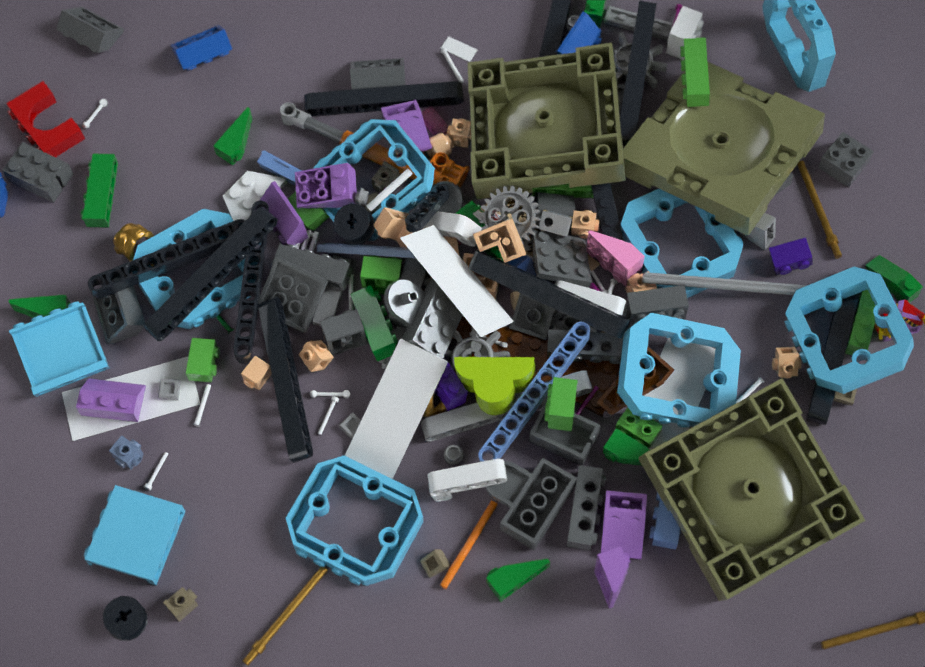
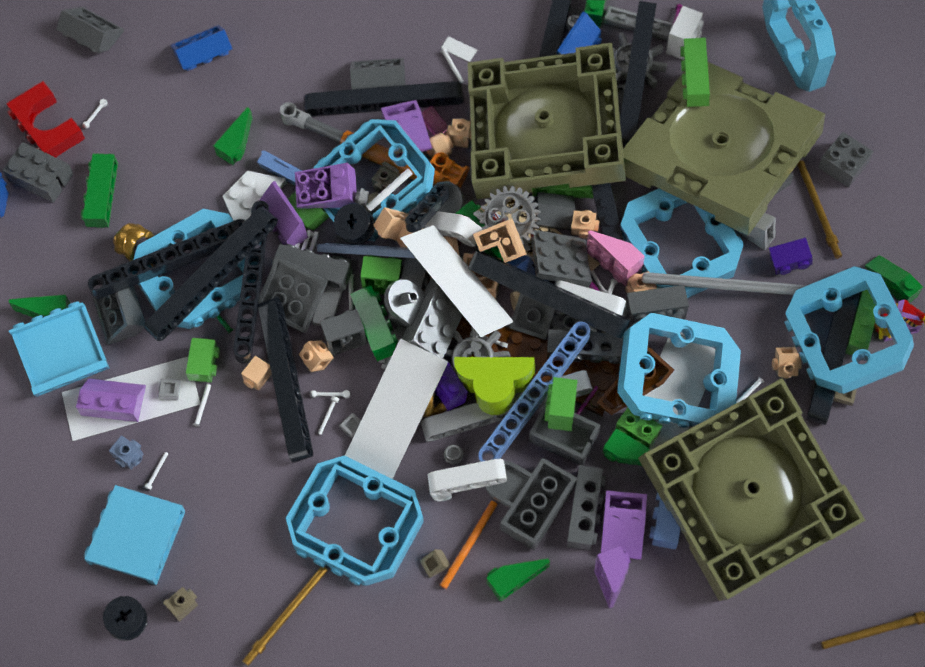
light grey torso [535,210,572,237] -> none

